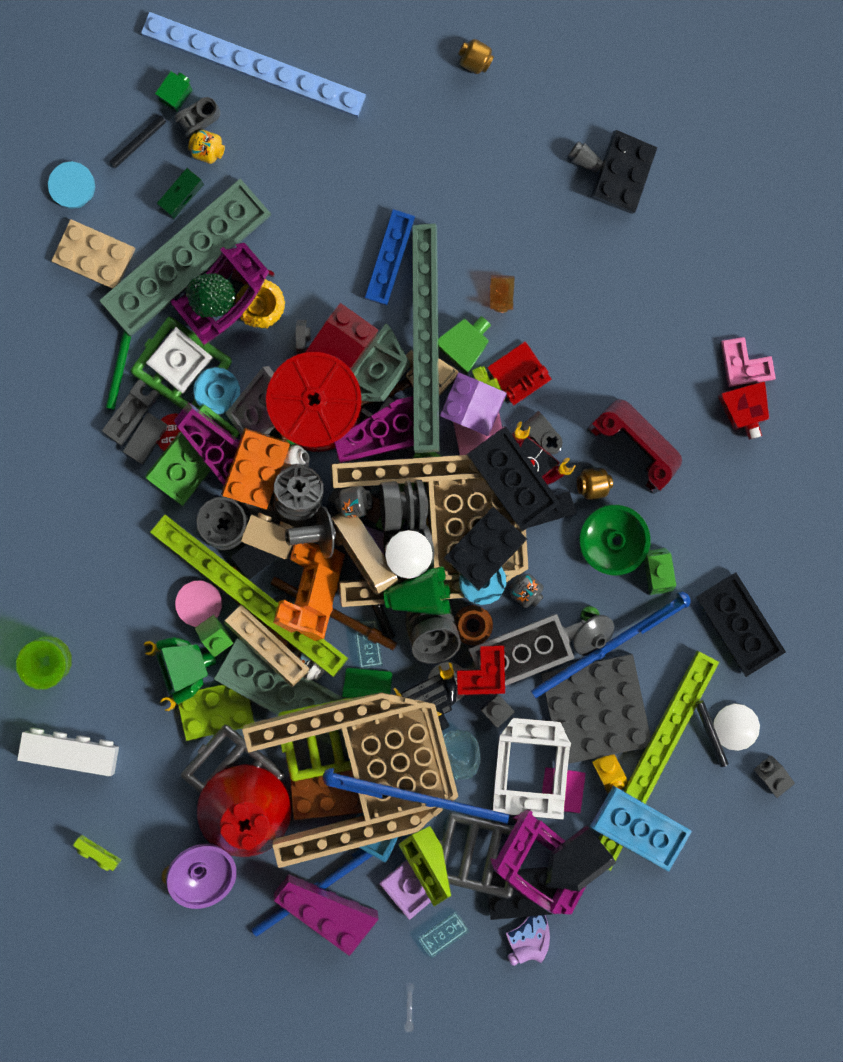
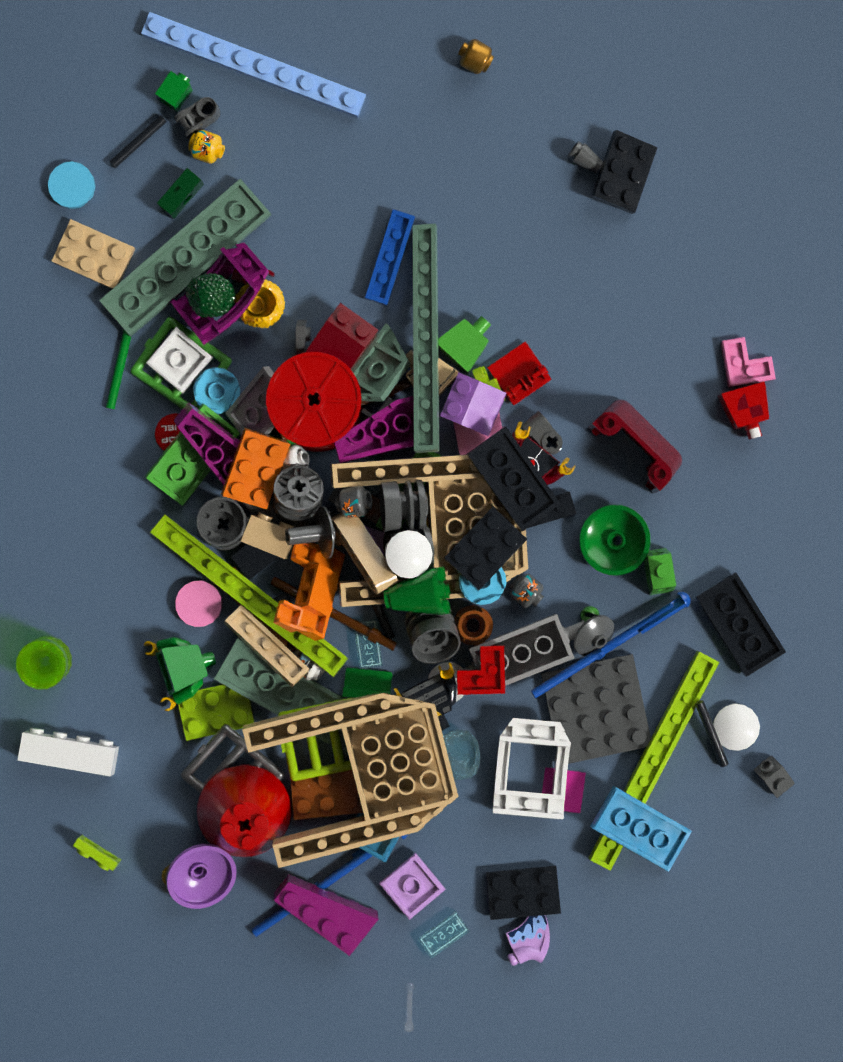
dark grey plate [102,380,160,445] -> none
dark grey tile [123,413,169,465] -> none
bright green brick [195,615,234,657] -> none
blue bar [323,768,509,823] -> none
lime slope [398,826,451,907] -> none
flat silver bar [439,812,521,898] -> none
dark grey brick [481,694,515,728] -> none
clear orange bracket [490,275,515,312] -> none
magenta wedge [490,809,586,914] -> none
black tile [545,825,616,892] -> none
pearl gold head [577,468,613,499] -> none
yellow bracket [592,754,628,793] -> none

